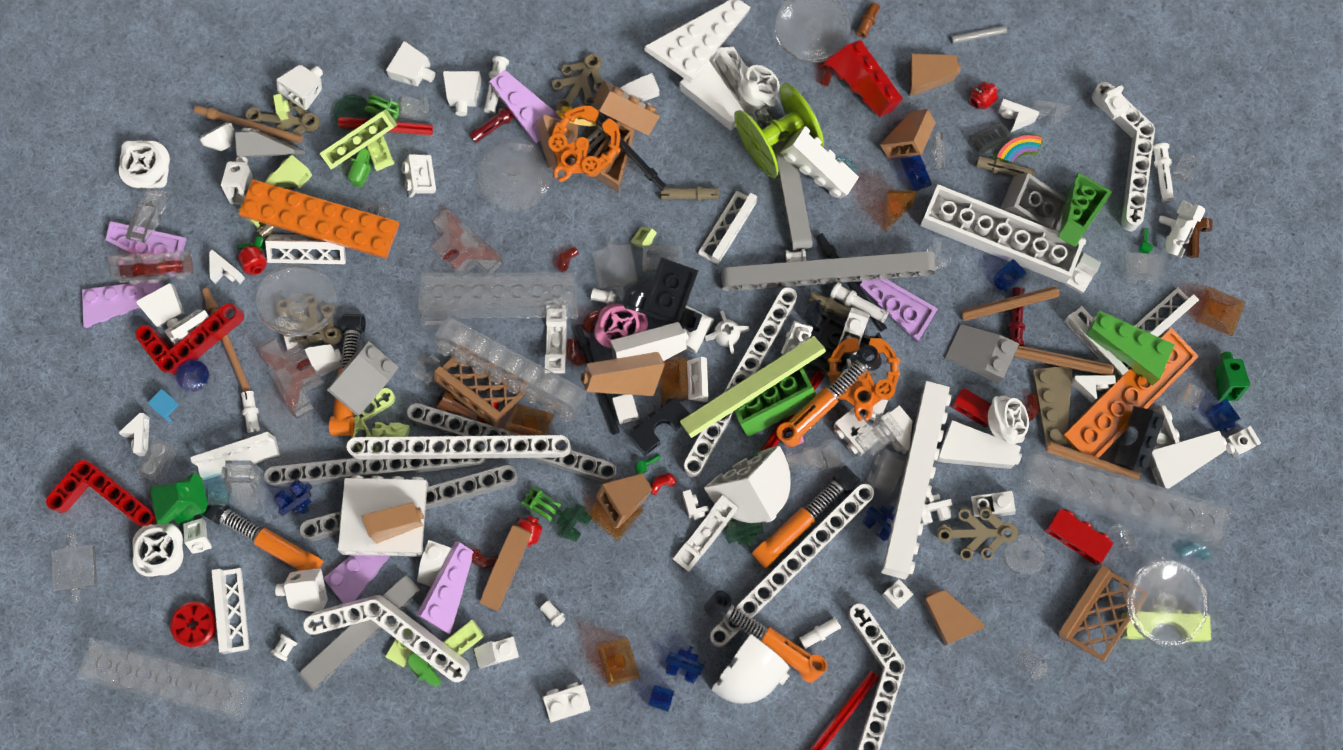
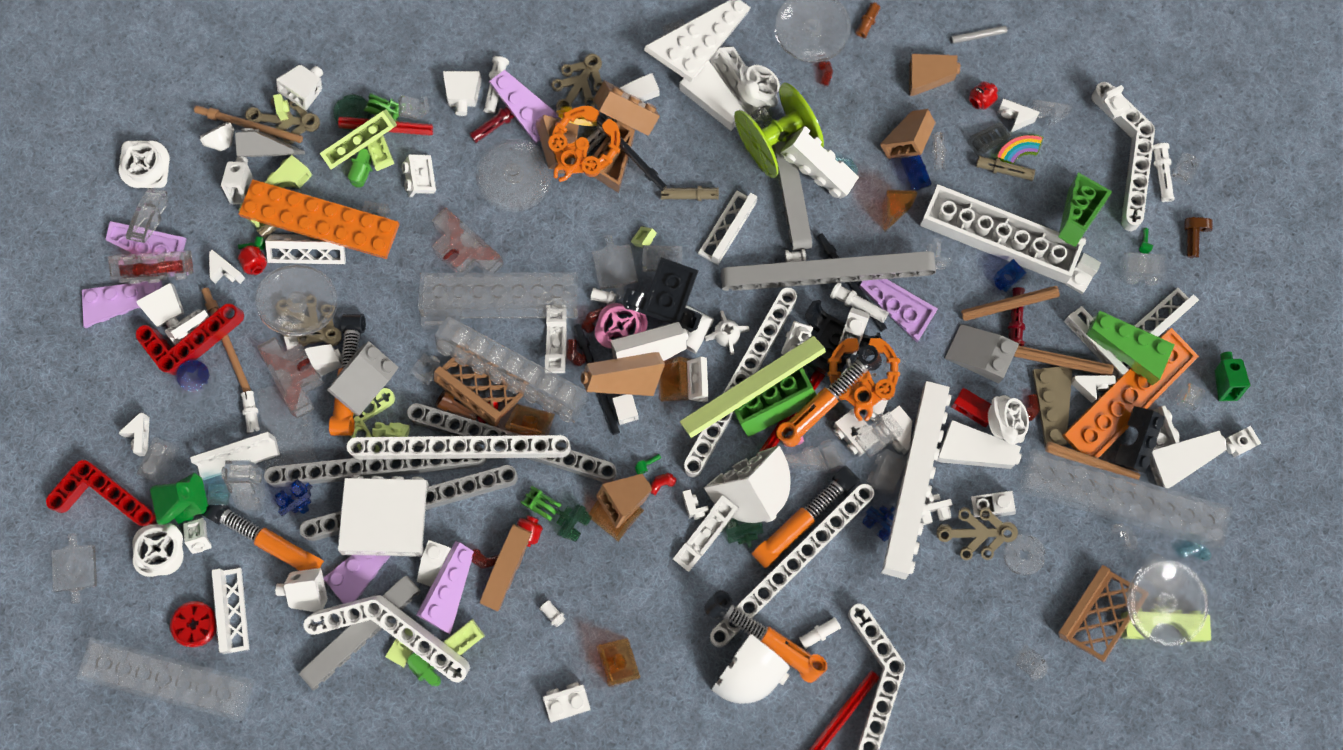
dark azure panel [148,389,179,422] -> none
white bush [270,634,298,661] -> none
medium nougat slope [362,502,424,544] -> none
white torso [386,41,435,87] -> none
white slope [474,637,519,669] -> none
clear red arm [557,246,579,272] -> none
black arch [629,397,690,456] -> none
clear blue brick [648,685,675,712] -> none
clear blue hips [665,645,705,683] -> none
dark tan pin [808,291,851,319] -> none
red wedge [824,40,903,117] -> none
white brick [881,579,913,611] -> none
medium nougat slope [923,589,985,646] -> none
light grey slope [1000,173,1066,232] -> none
red brick [1045,508,1114,566] -> none
white piece [1159,200,1205,258] -> none
clear orange slope [1195,287,1246,336] -> none
clear blue brick [1204,399,1241,432] -> none

